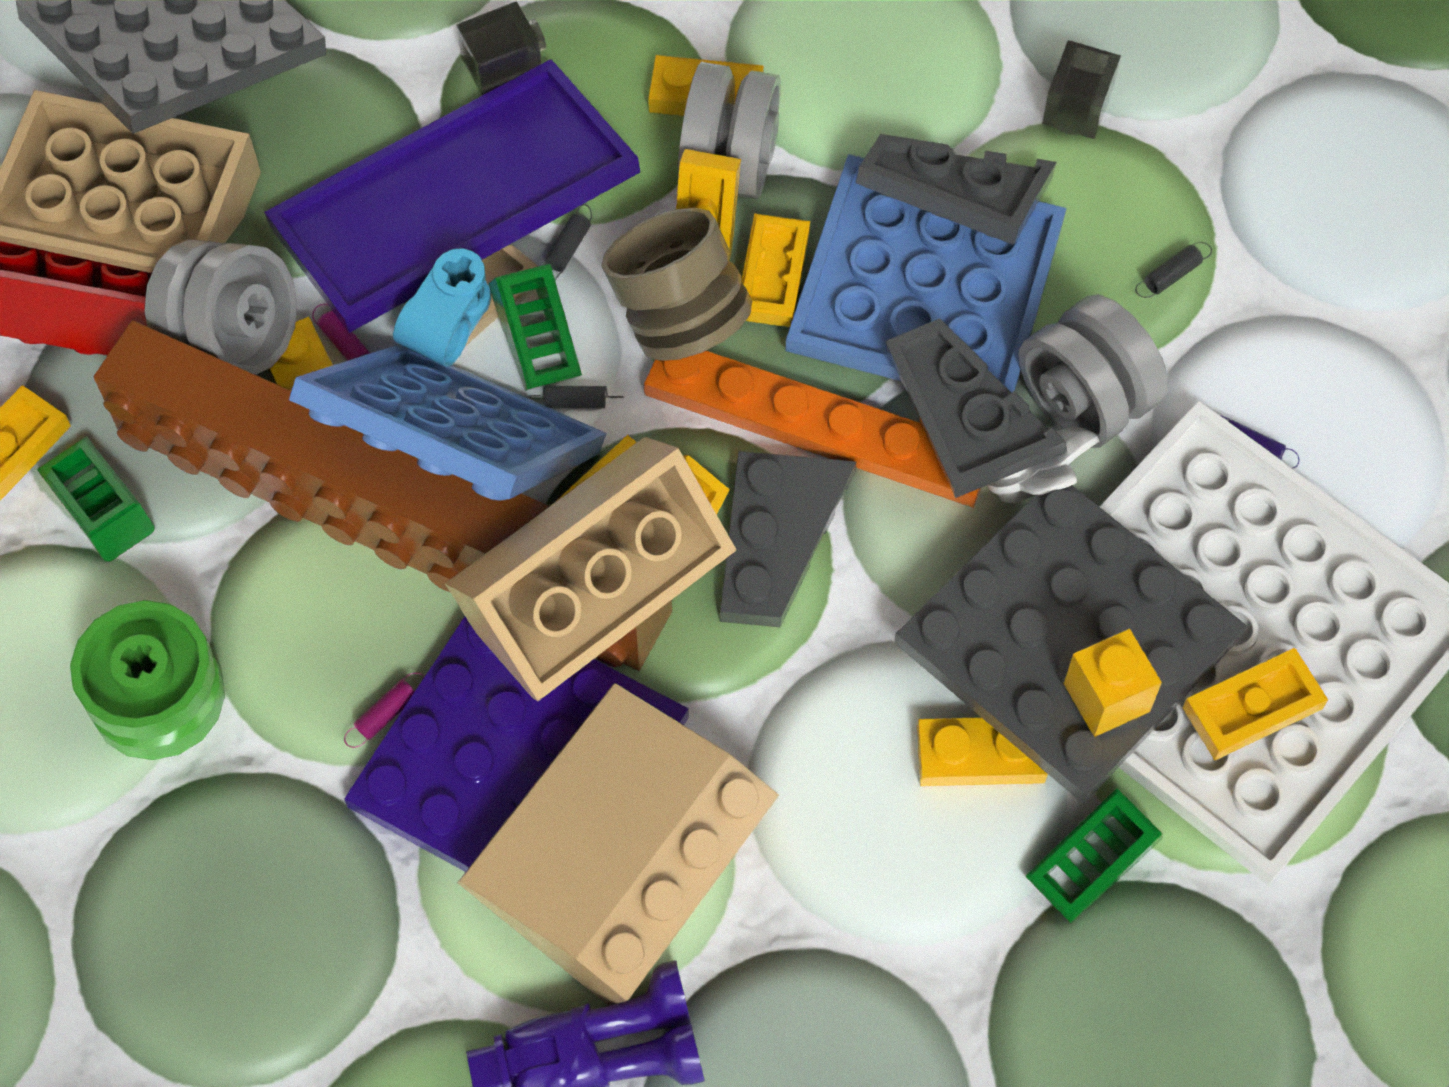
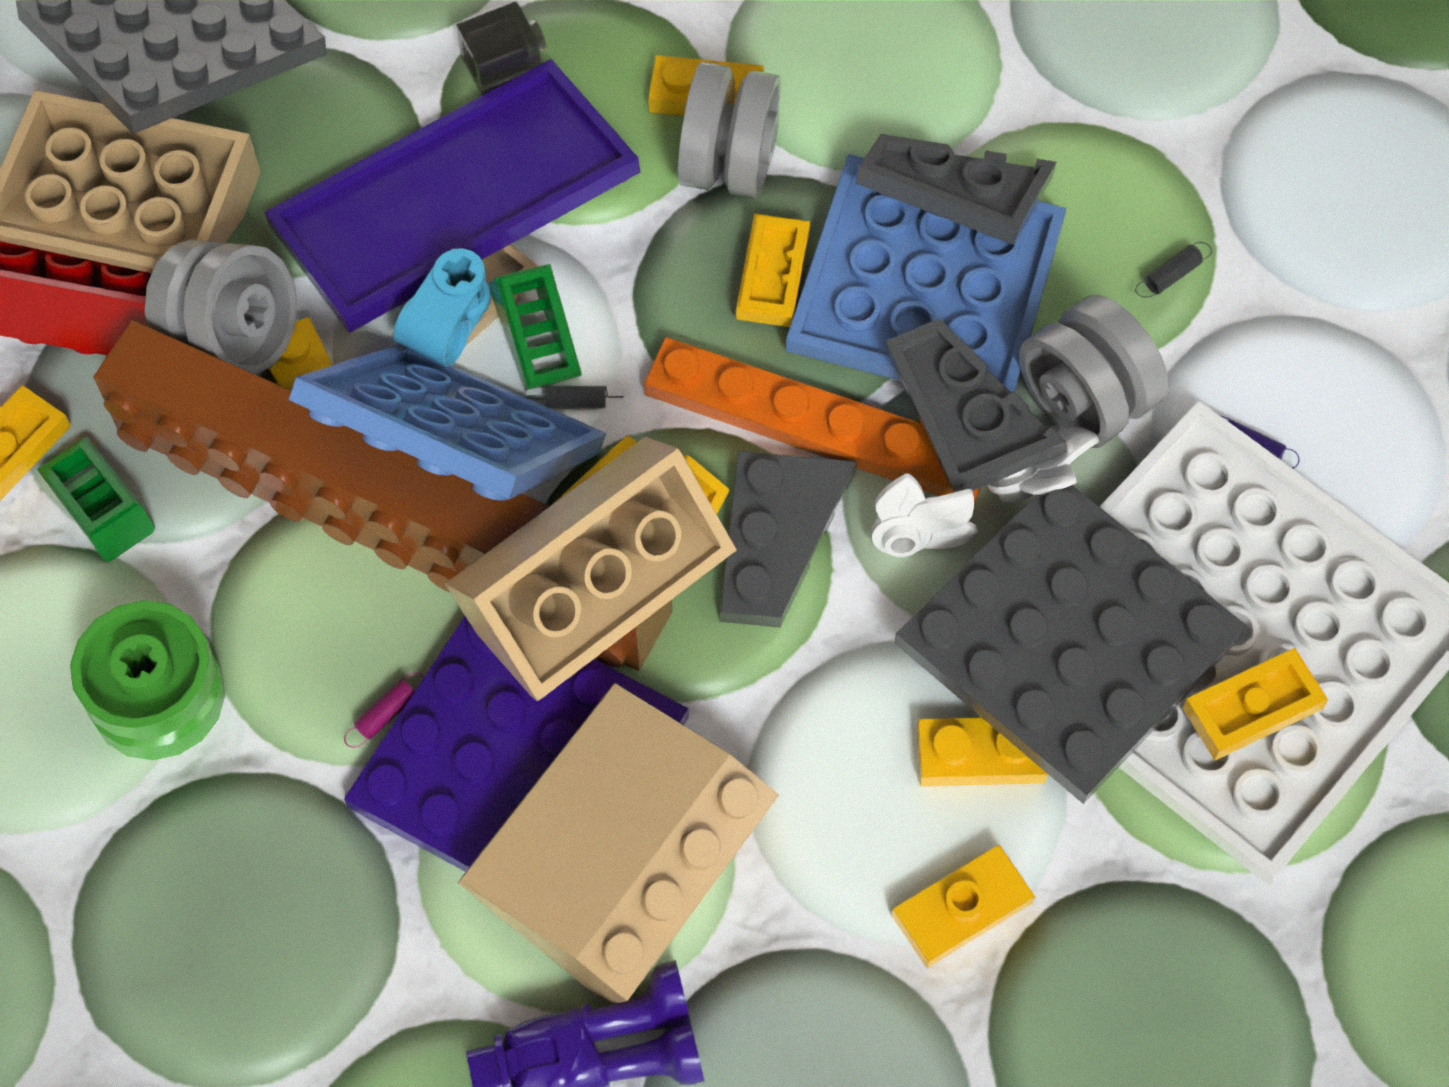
dark pink piece [312,303,370,361] -> none
dark grey piece [544,204,592,280] -> none
dark tan wheel [601,208,752,361] -> none
yellow plate [676,149,741,261] -> none
green slope [1025,788,1163,924] -> none
clear smoke brick [1042,40,1121,139] -> none
yellow brick [1064,629,1162,737] -> none
none -> white plate [871,474,979,557]
none -> yellow plate [891,845,1035,968]

